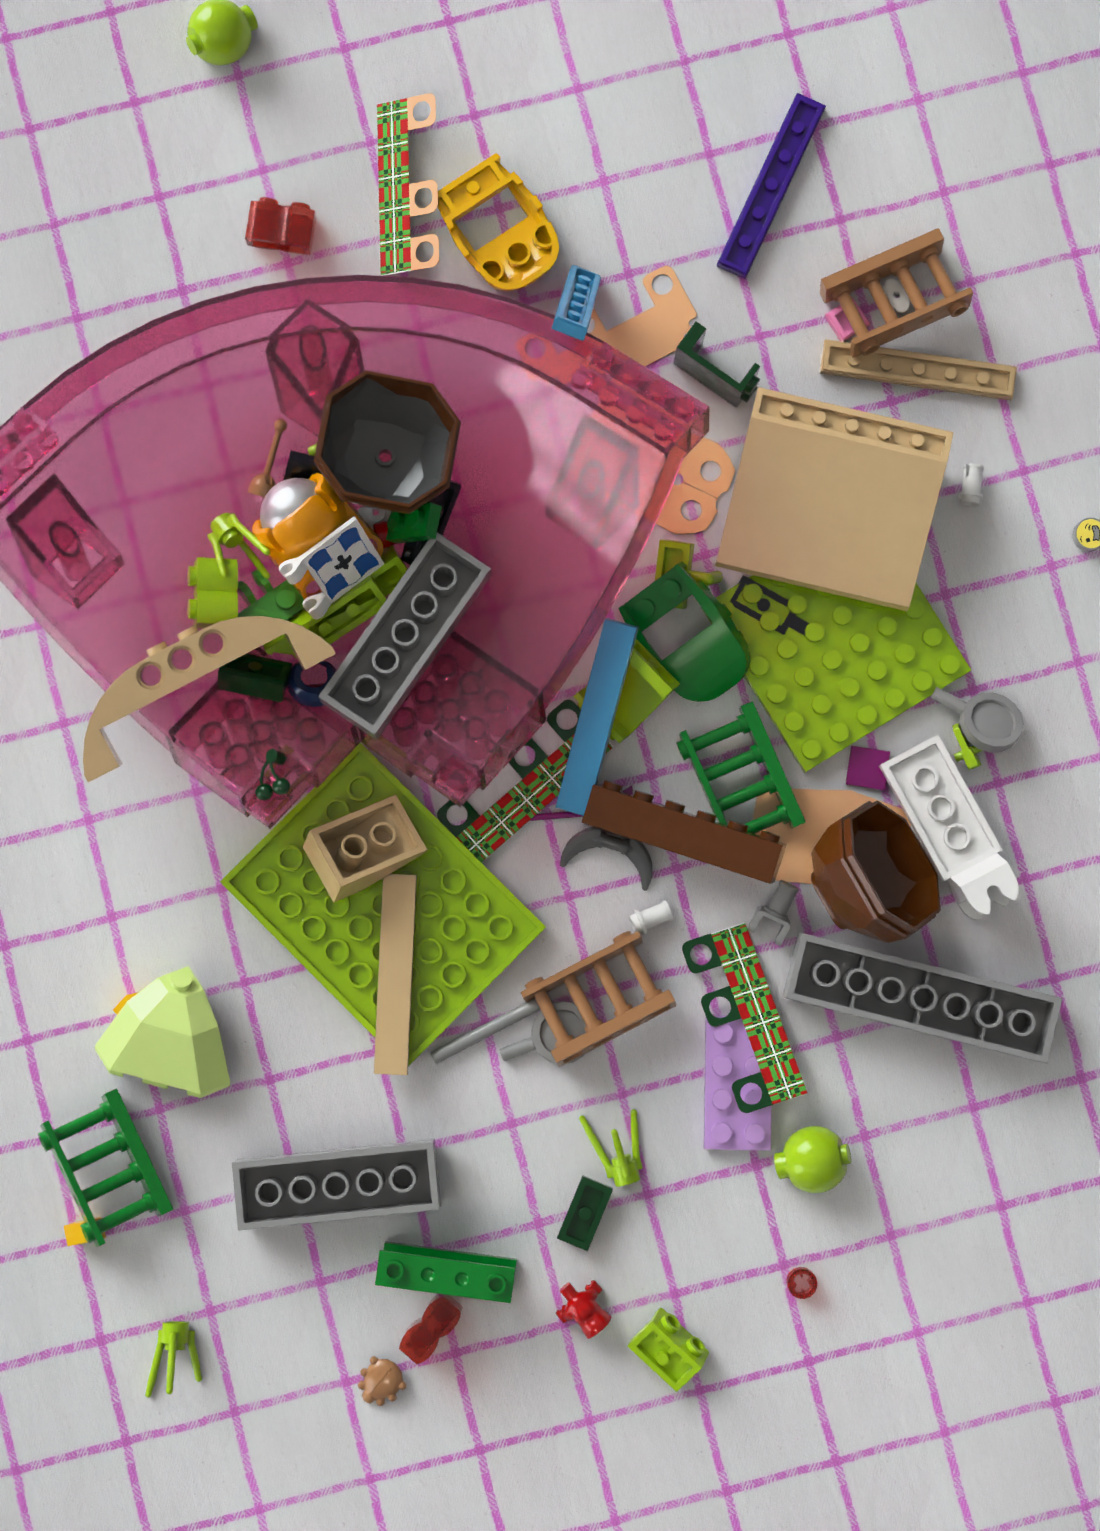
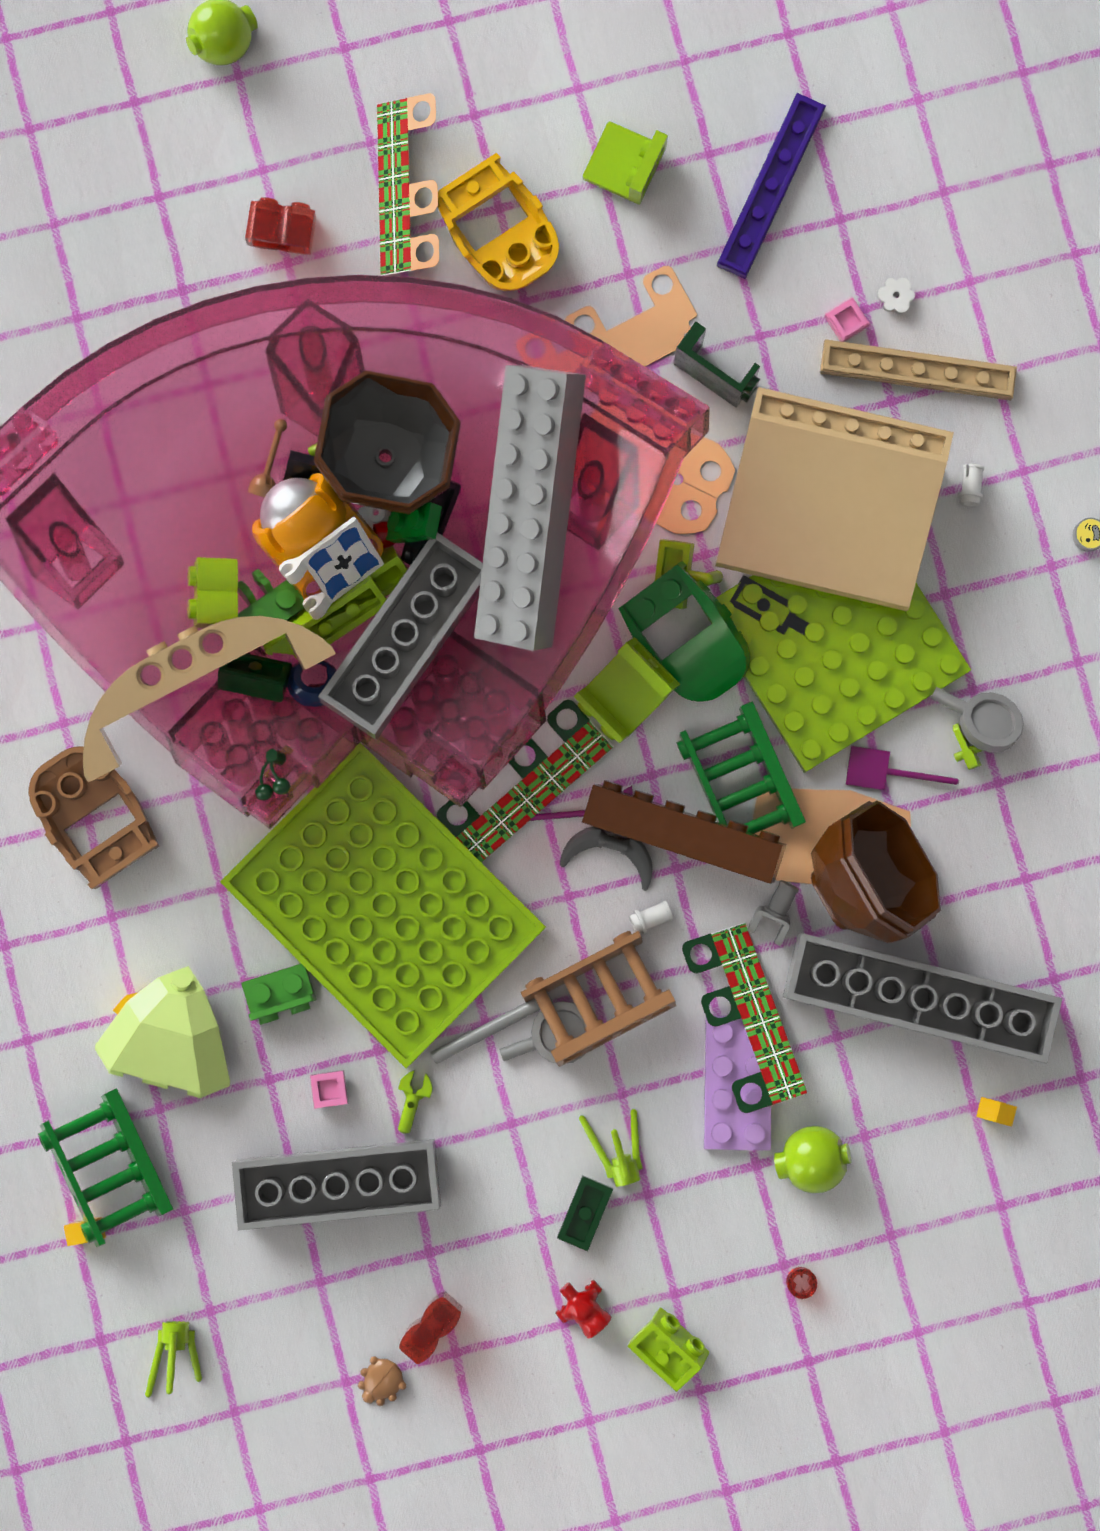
lime plant [207,513,270,579] -> none
tan slope [303,795,428,903] -> none
tan tile [374,874,417,1075] -> none
green fence [375,1241,517,1303] -> none
dark azure tile [551,265,601,341] -> none
dark azure tile [556,618,639,816] -> none
medium nougat fence [819,228,973,358] -> none
white hinge [879,735,1019,920] -> none
none -> medium nougat slope [28,746,160,889]
none -> bright green bracket [241,964,317,1025]
none -> bright pink plate [310,1070,348,1109]
none -> lime bar [398,1070,433,1134]
none -> light grey brick [474,365,586,651]
none -> lime bracket [583,121,668,205]
none -> yellow piece [976,1097,1017,1127]

